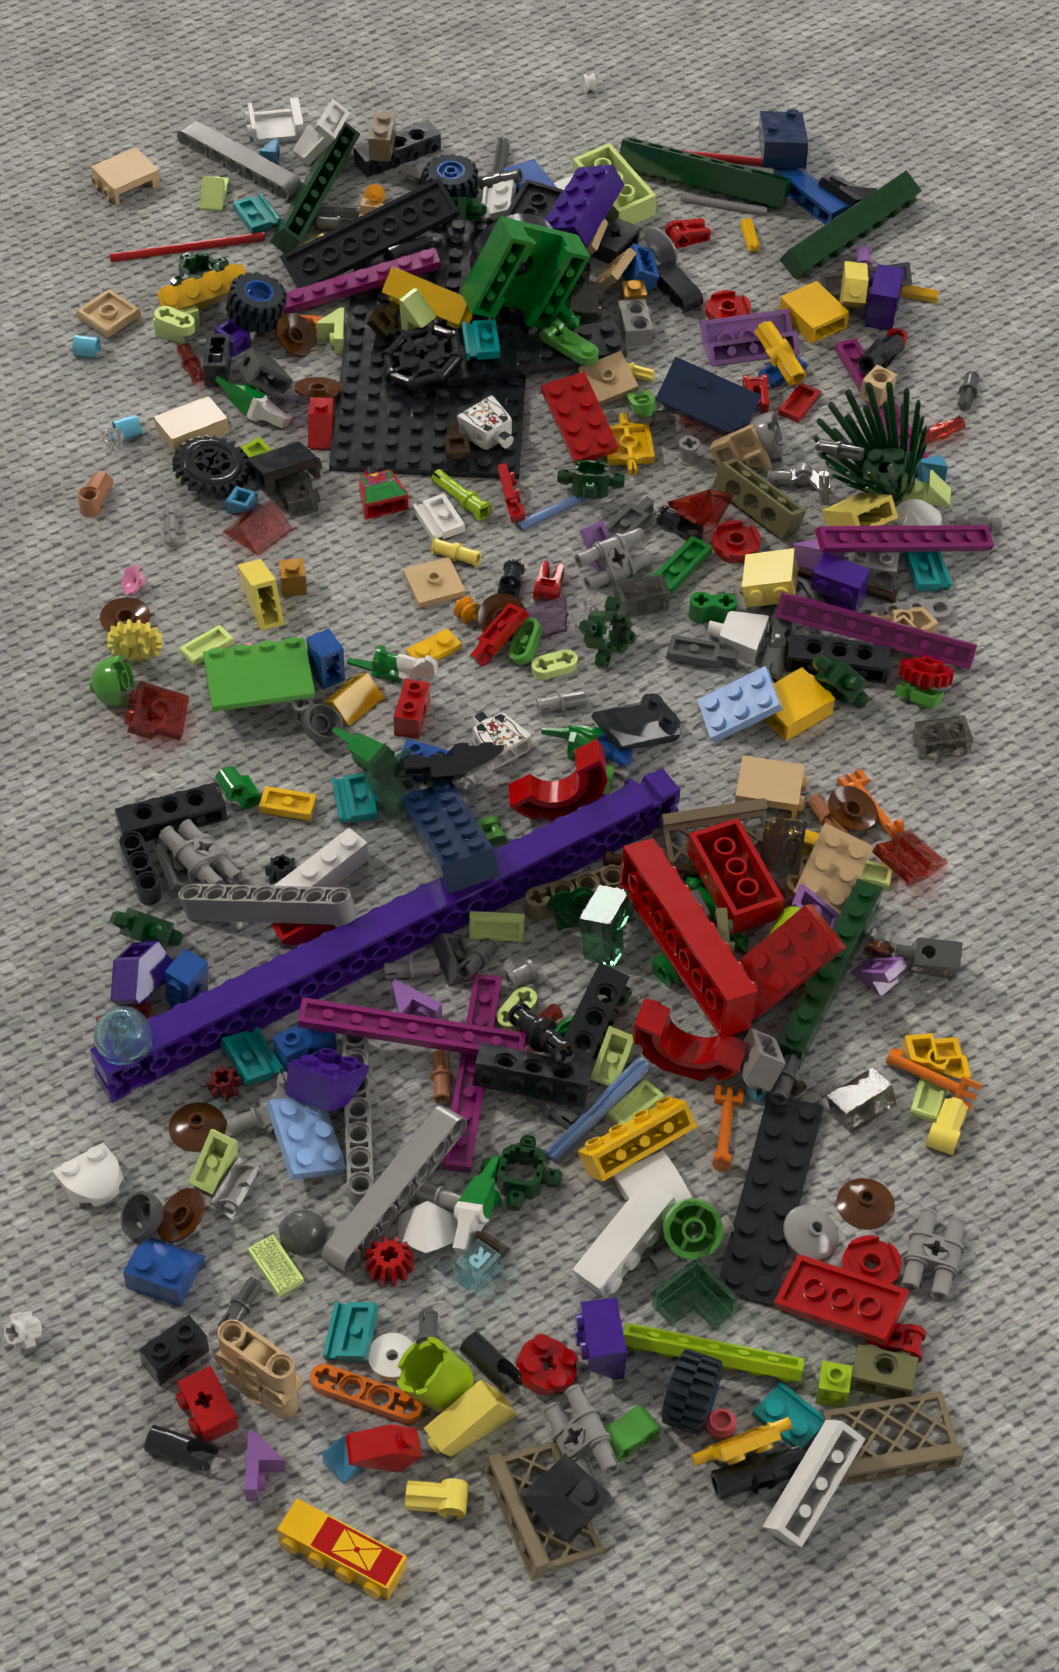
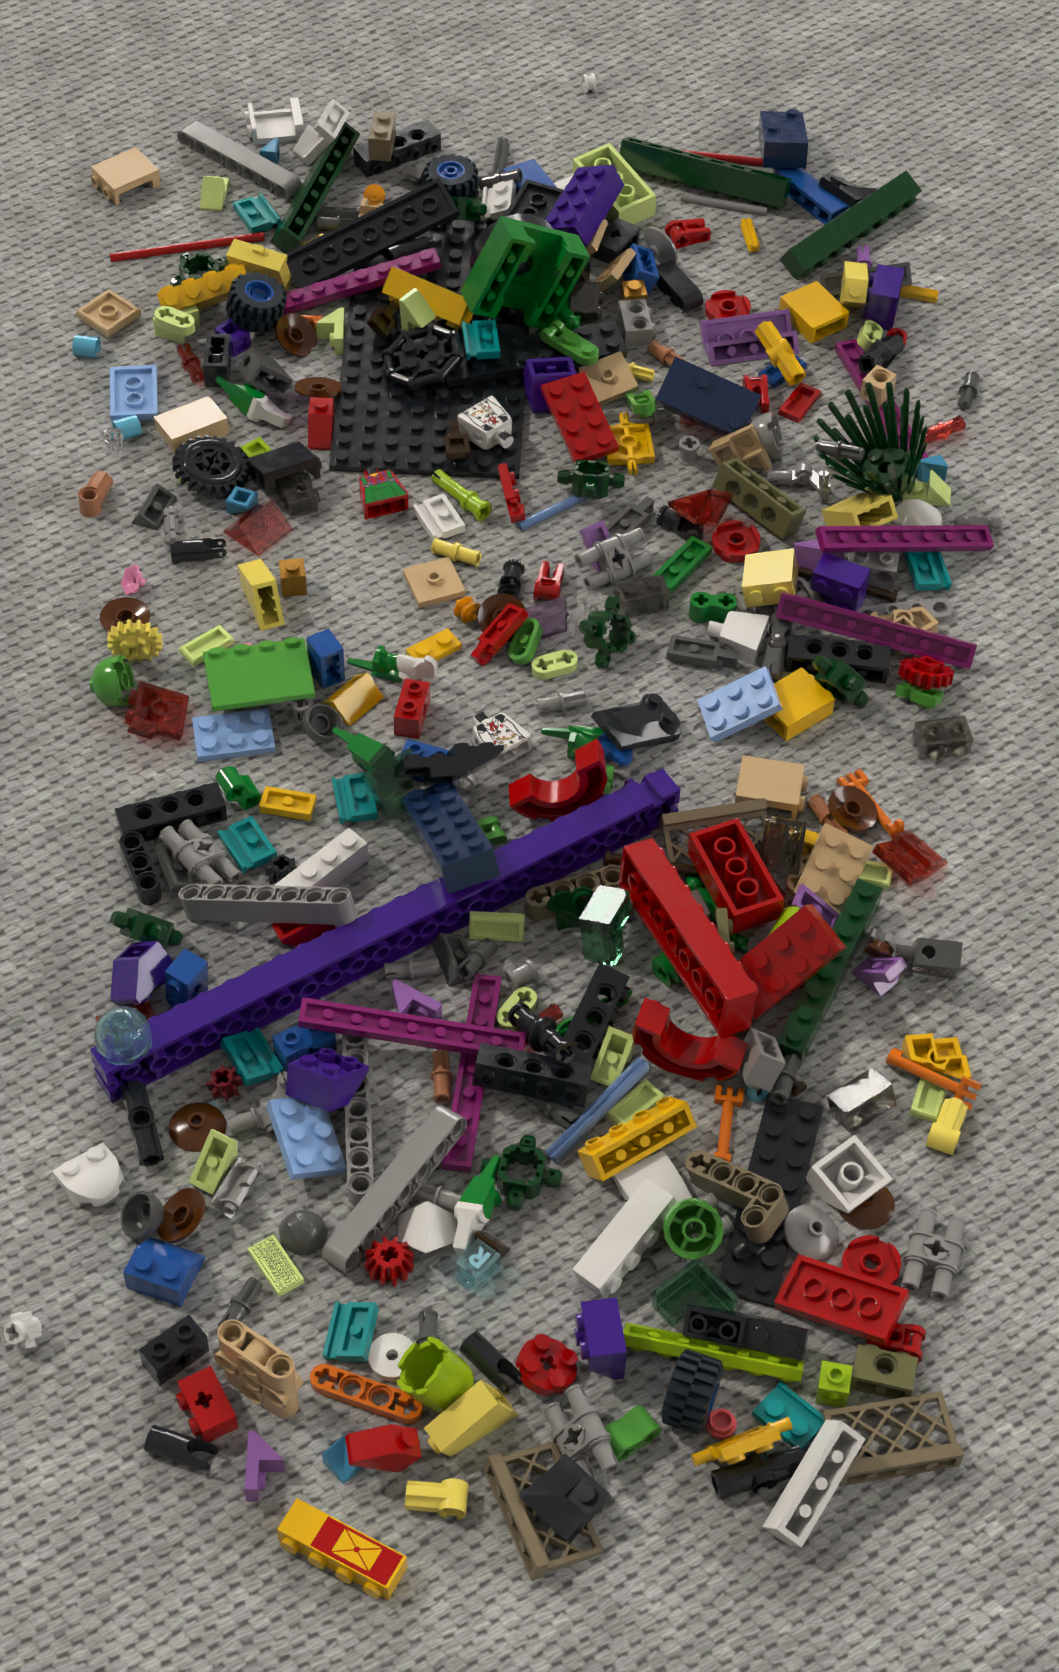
none -> light blue plate [110,365,158,423]
none -> black piece [121,1080,164,1167]
none -> dark grey slope [131,483,176,530]
none -> black piece [170,538,227,563]
none -> light blue plate [192,708,275,762]
none -> teal plate [218,816,277,874]
none -> light yellow container [226,239,292,292]
none -> dark purple slope [522,357,576,413]
none -> nougat axle [647,340,686,367]
none -> black slope [682,1305,810,1361]
none -> dark tan beam [685,1150,789,1244]
none -> white slope [806,1135,893,1213]
none -> yellowish green beam [857,320,883,351]

